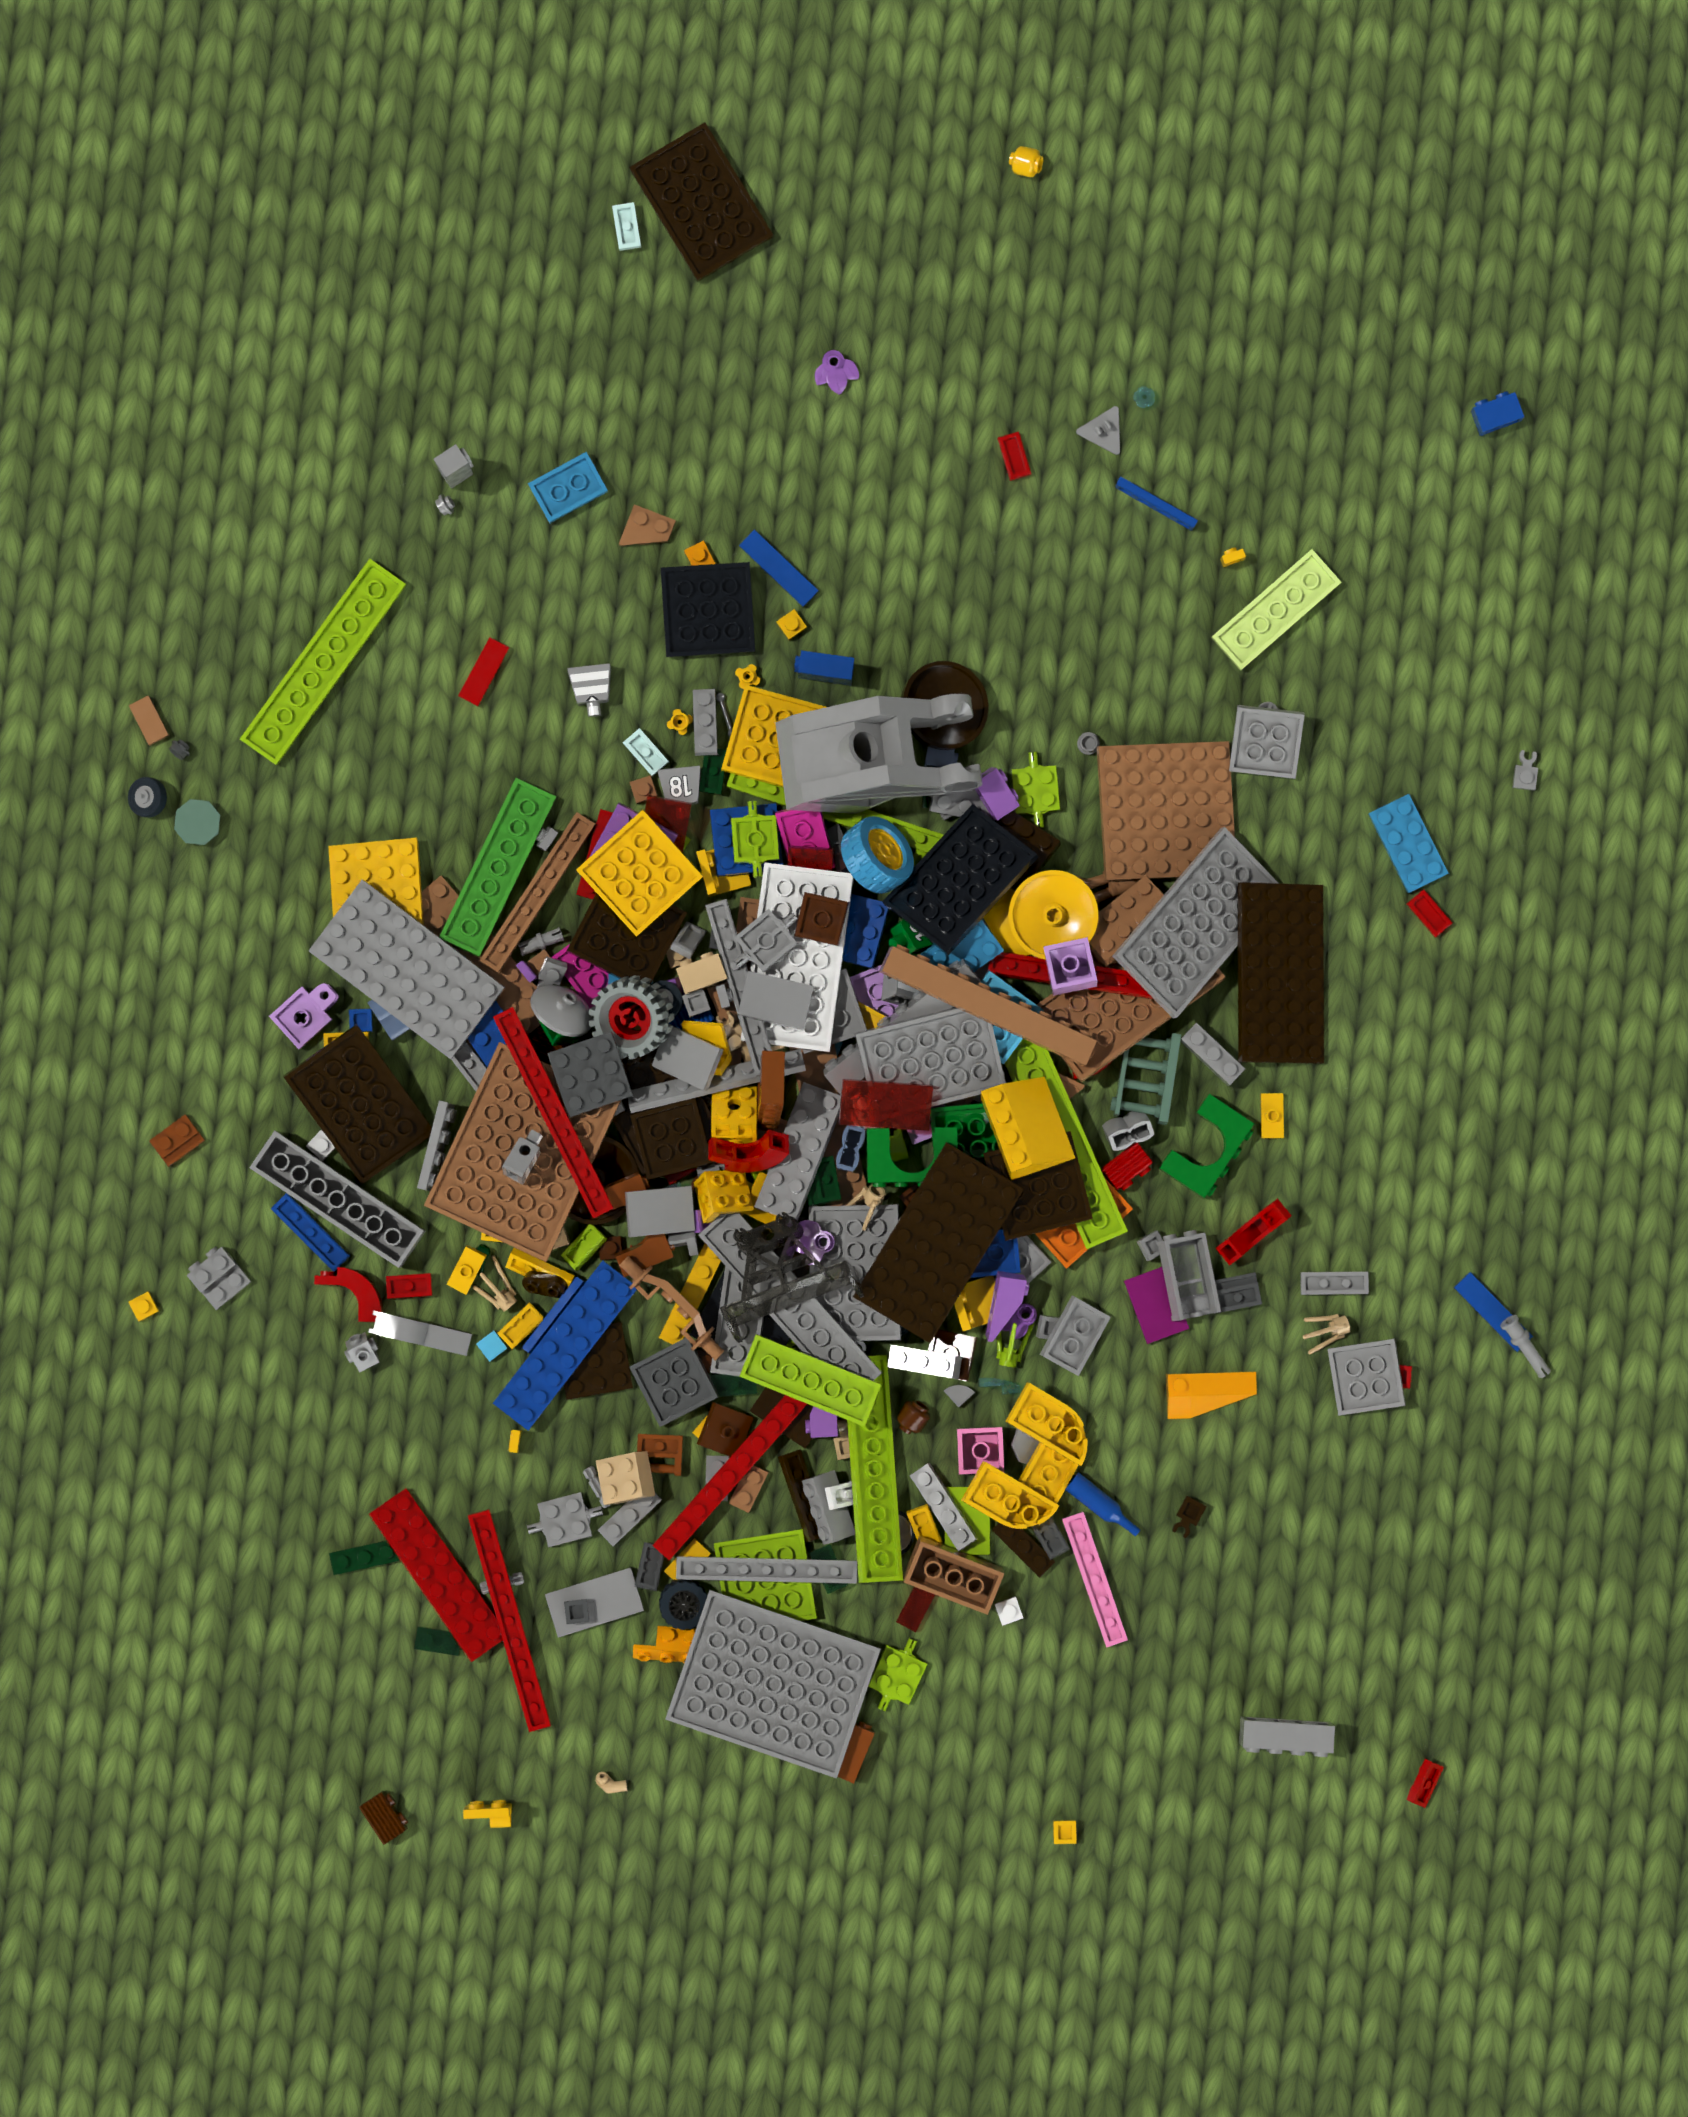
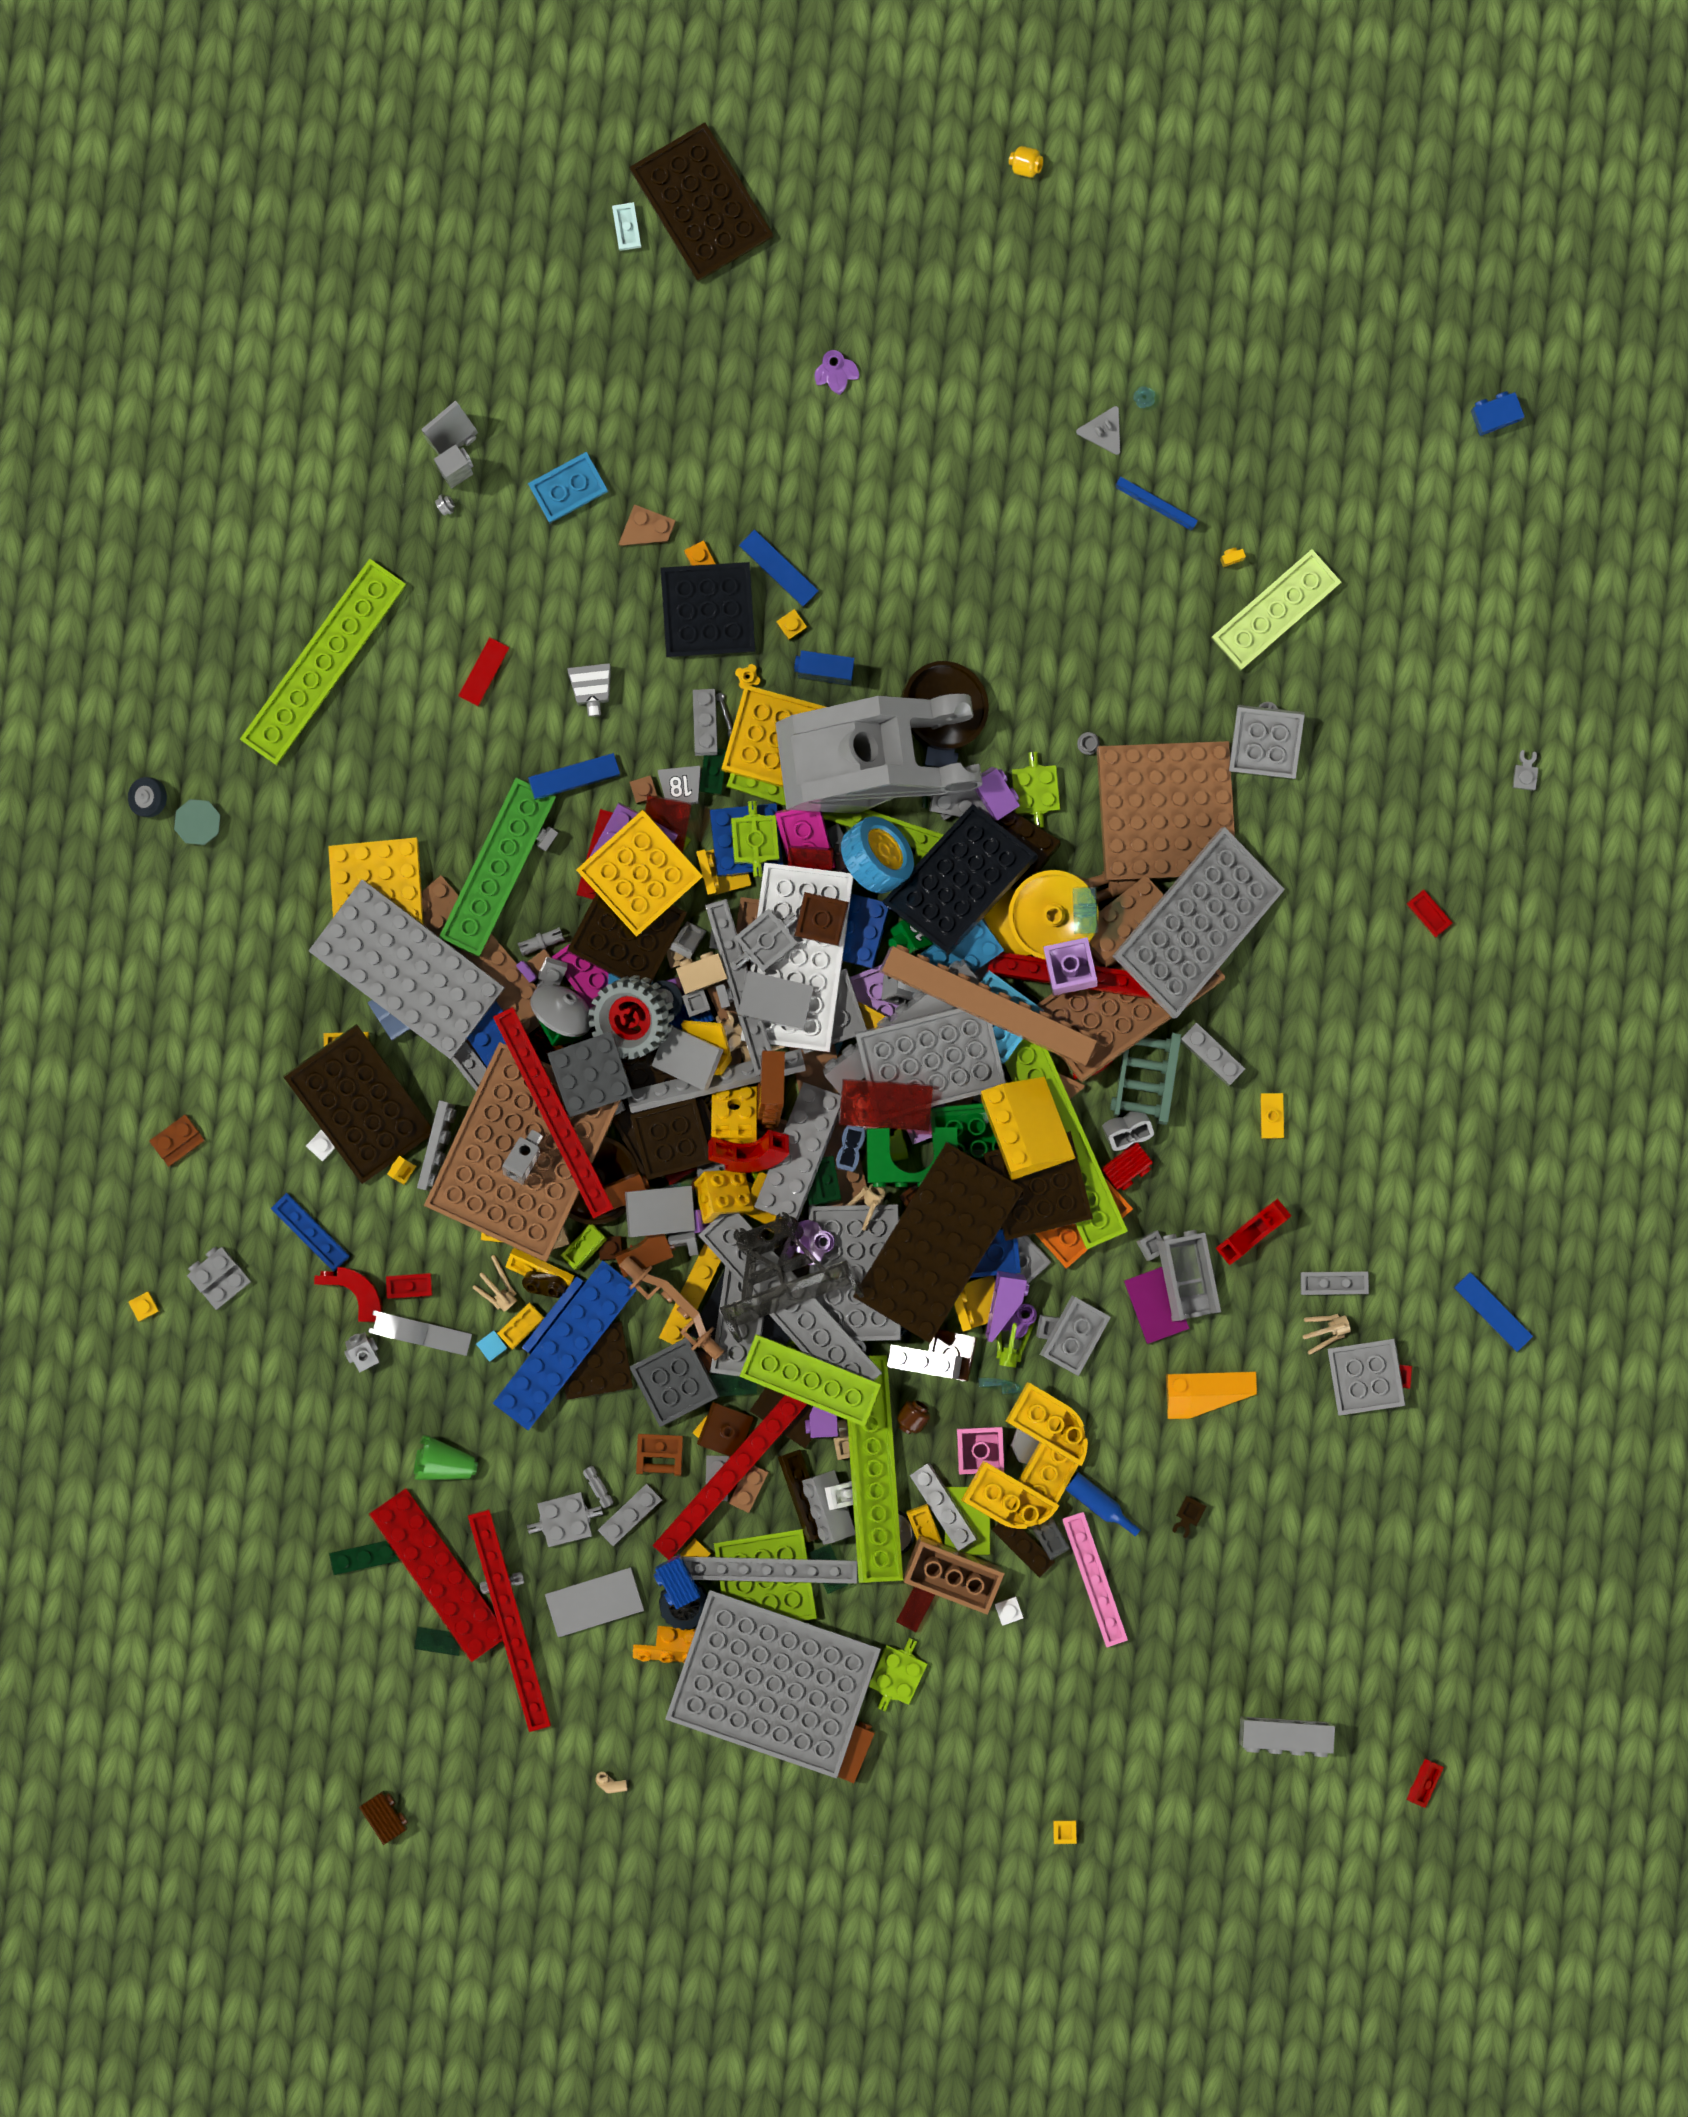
medium nougat tile [128,696,169,746] -> none
dark grey plate [169,740,190,760] -> none
light grey brick [249,1130,426,1268] -> none
lavender plate [269,983,339,1050] -> none
blue plate [349,1009,373,1032] -> none
yellow plate [447,1245,487,1295] -> none
yellow plate [463,1800,512,1828] -> none
dark green hand [477,1244,490,1277] -> none
medium nougat plate [479,812,596,974] -> none
yellow tile [508,1429,522,1453] -> none
dark grey plate [564,1599,589,1624] -> none
tan brick [596,1451,655,1505] -> none
light aqua plate [623,728,669,777] -> none
dark grey plate [634,1542,664,1591] -> none
yellow plate [667,709,693,735] -> none
light grey tile [943,1385,975,1407] -> none
red tile [997,431,1031,481] -> none
green arch [1158,1094,1255,1199] -> none
dark grey plate [1215,1272,1262,1313] -> none
dark brown plate [1238,882,1324,1064] -> none
dark azure plate [1368,794,1449,893] -> none
light grey pin [1500,1315,1551,1378] -> none
none -> yellow plate [387,1156,417,1185]
none -> bright green cone [414,1435,478,1480]
none -> light grey slope [421,400,478,455]
none -> blue tile [528,753,620,800]
none -> blue brick [654,1554,701,1609]
none -> clear light blue brick [1073,887,1098,934]

